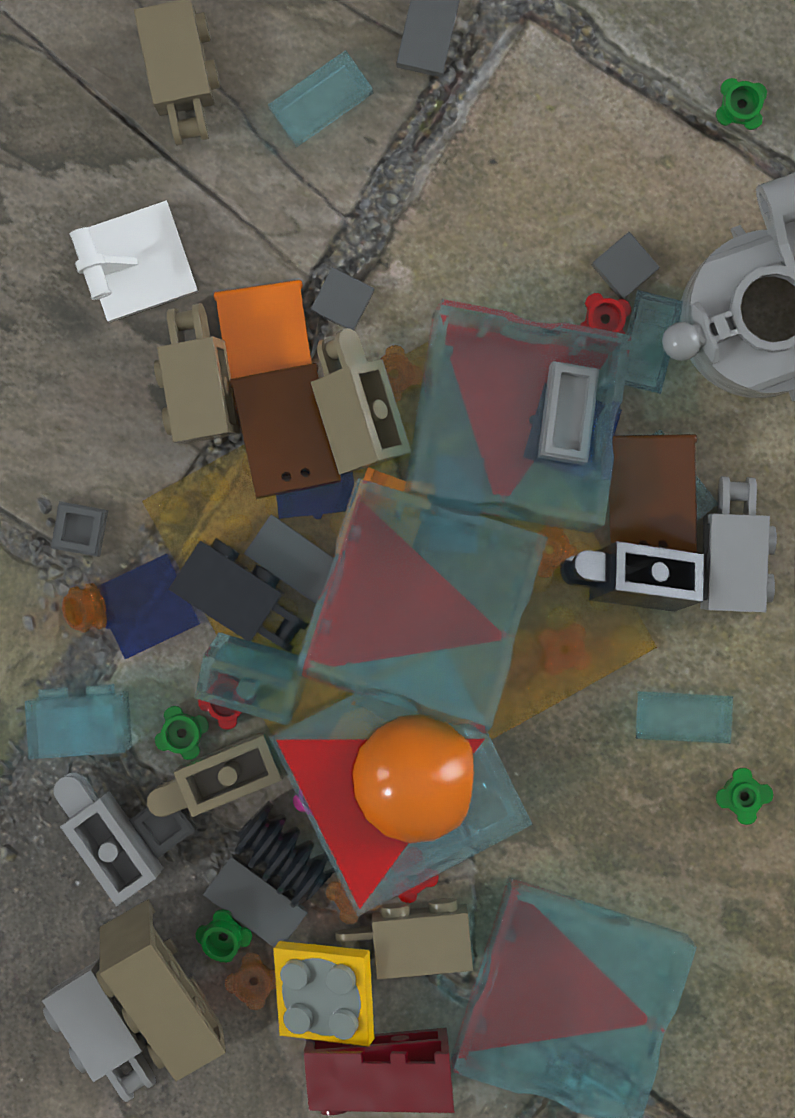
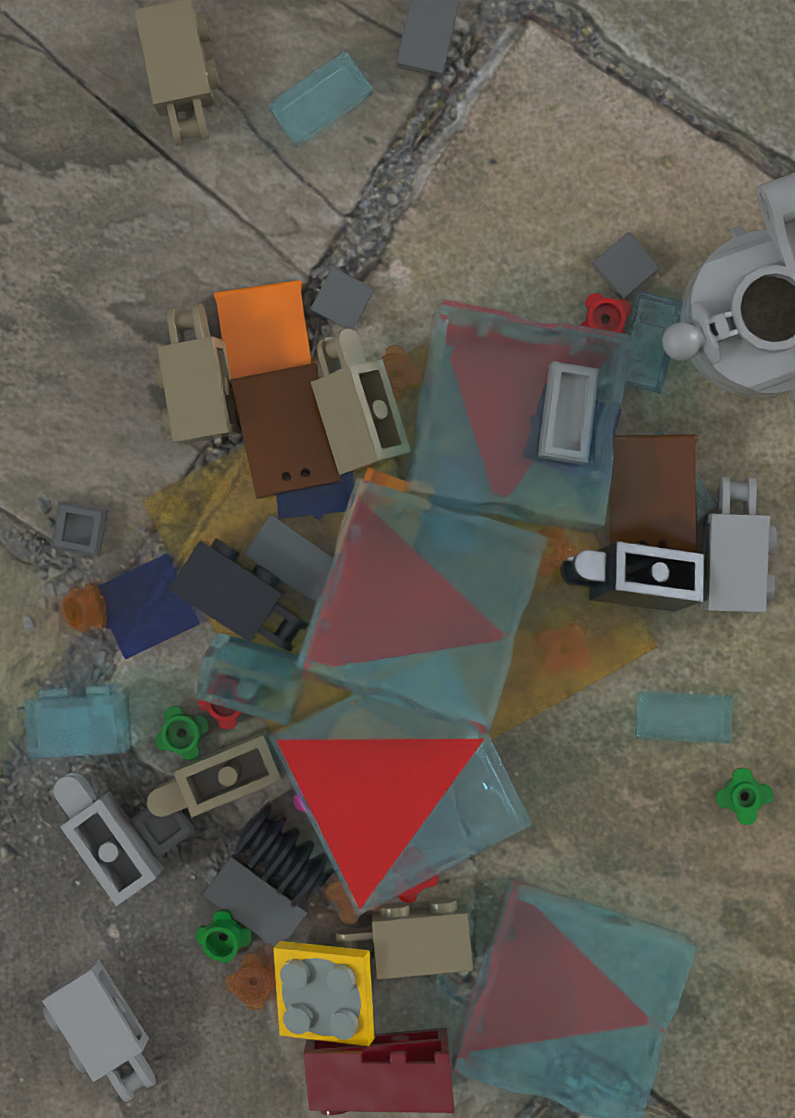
white plate [69,200,198,322] -> none
dark tan wedge [96,899,226,1081] -> none
orange cylinder [353,714,474,843] -> none
green plate [716,78,767,130] -> none

